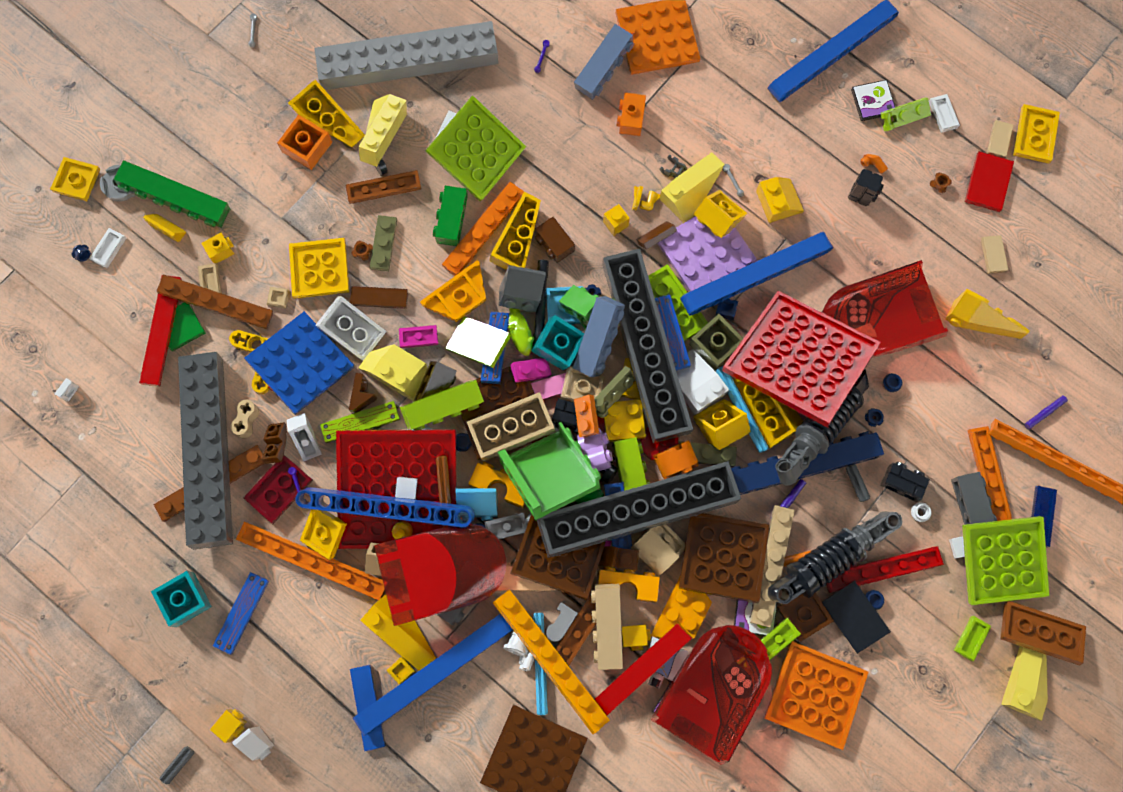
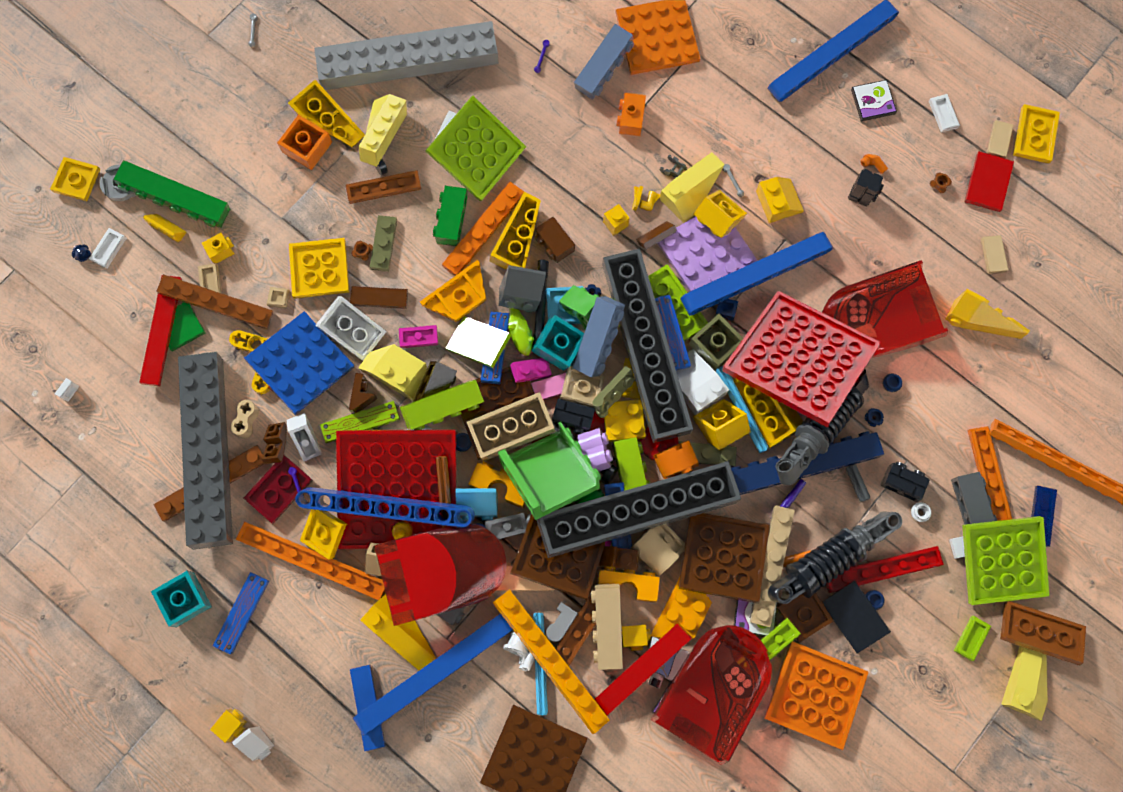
dark grey axle [159,746,194,785] -> none
yellow tile [386,656,416,685] -> none
white tile [395,477,418,499] -> none
orange plate [574,395,599,438] -> none
lime plate [880,98,931,131] -> none
dark purple piece [1024,395,1068,430] -> none

